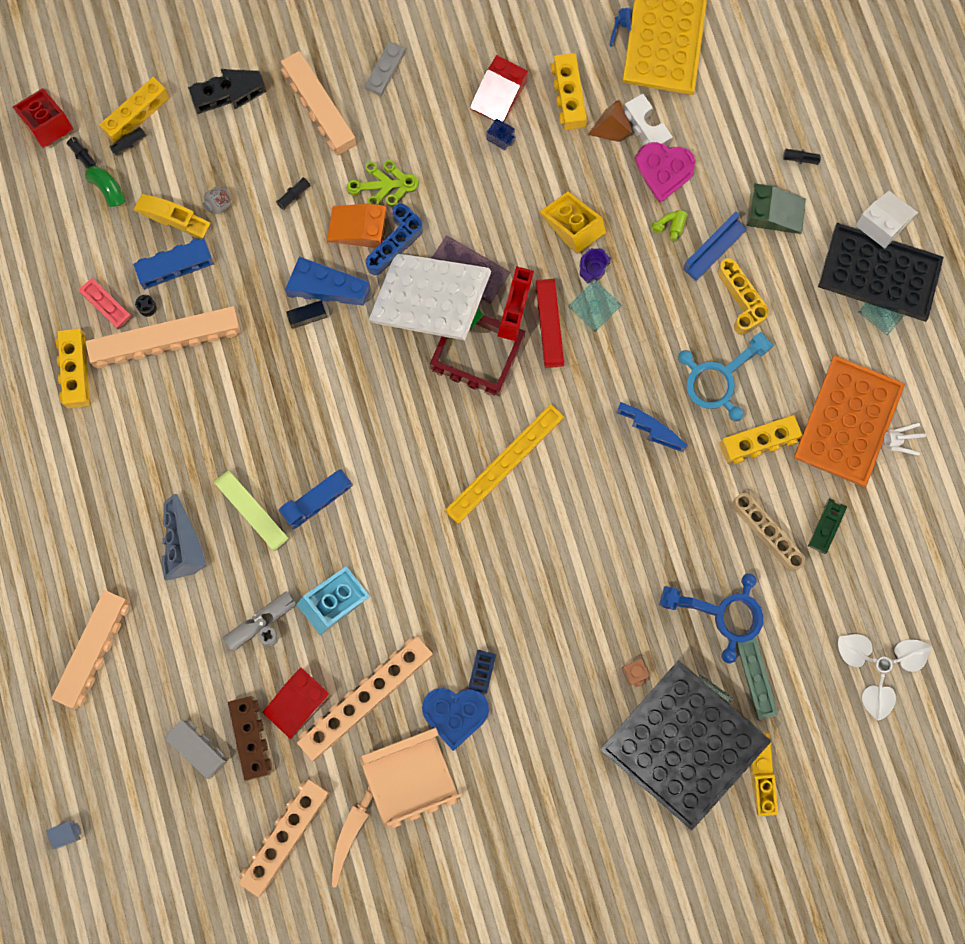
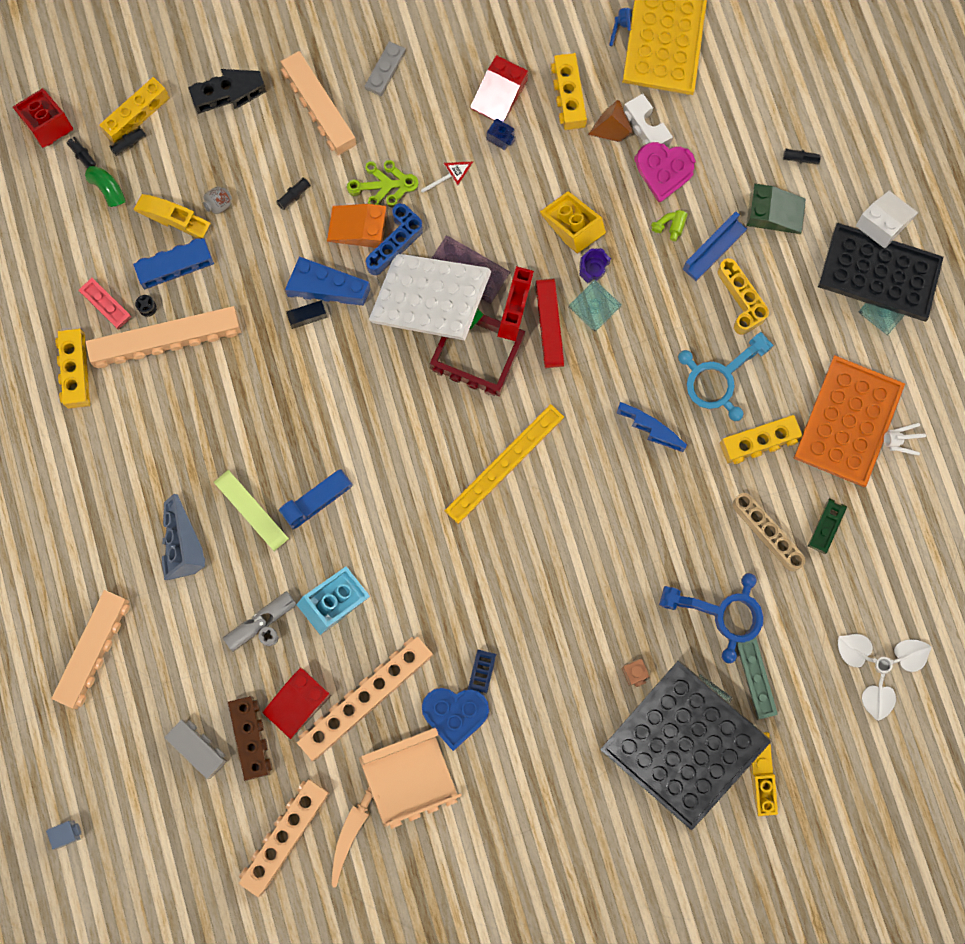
none -> piece [421,161,474,193]

